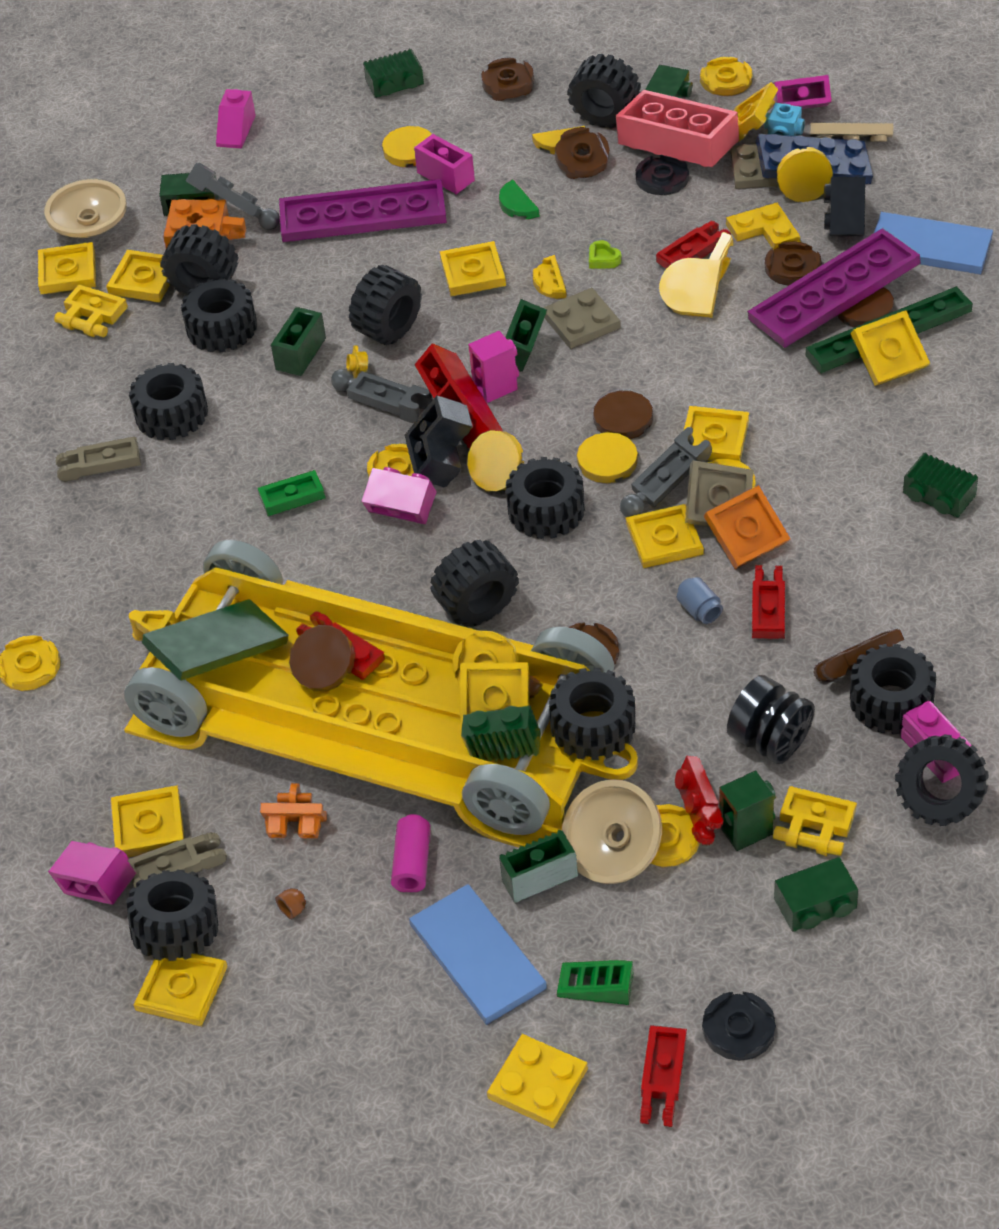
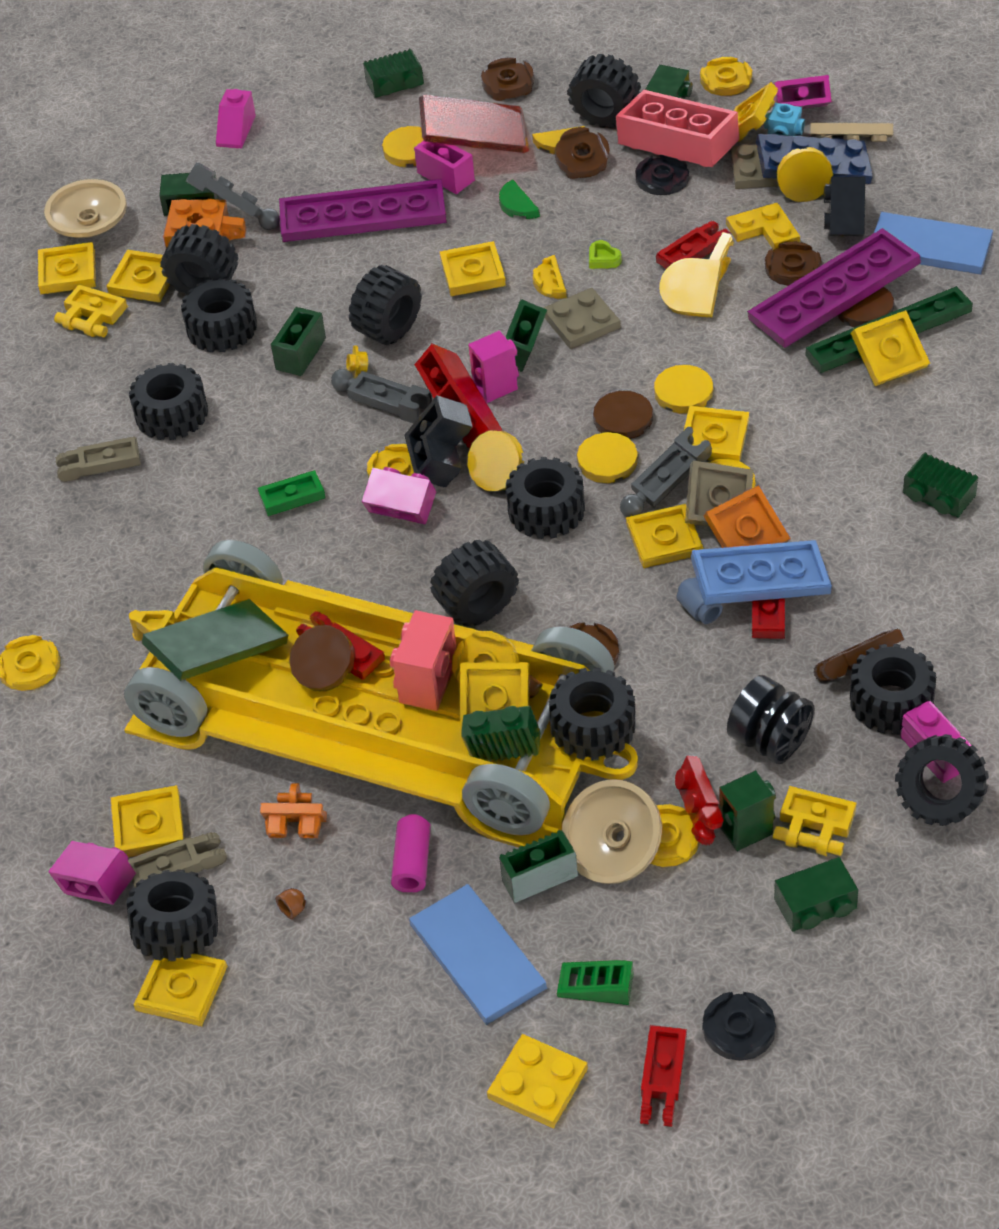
none -> coral brick [390,610,457,711]
none -> clear red piece [419,95,529,153]
none -> yellow tile [654,365,713,414]
none -> medium blue tile [691,540,832,605]

